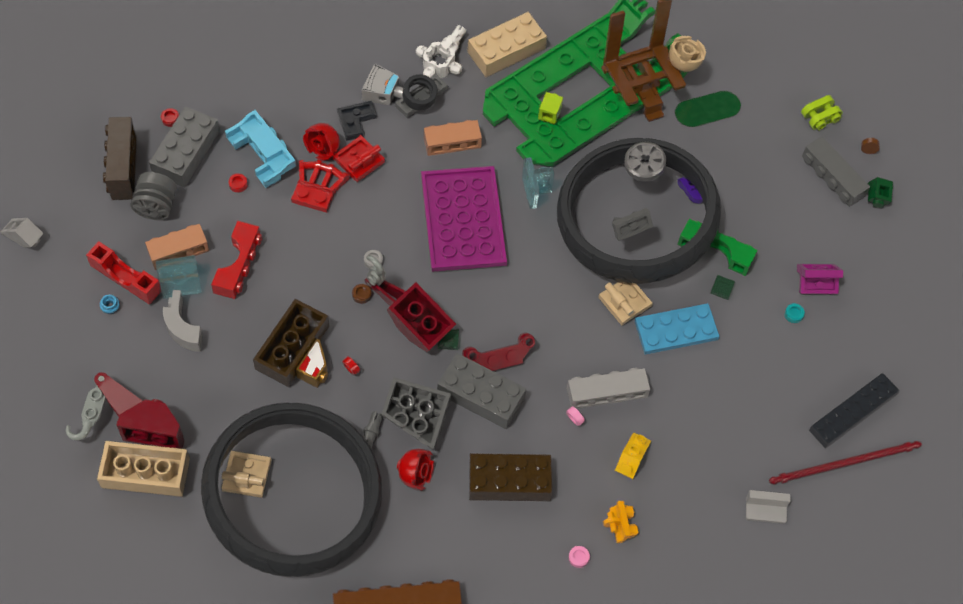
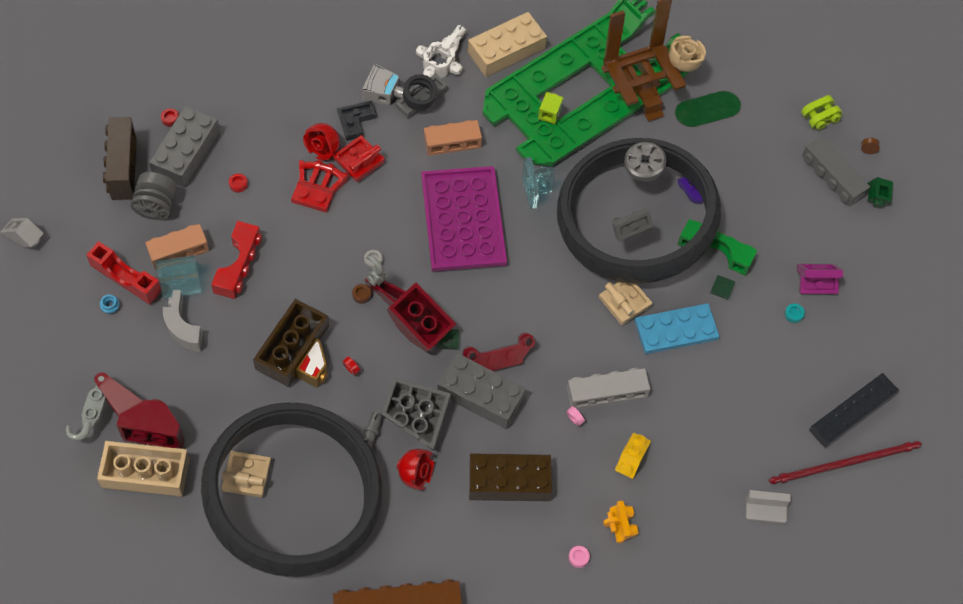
medium azure bracket [225,110,296,188] -> none

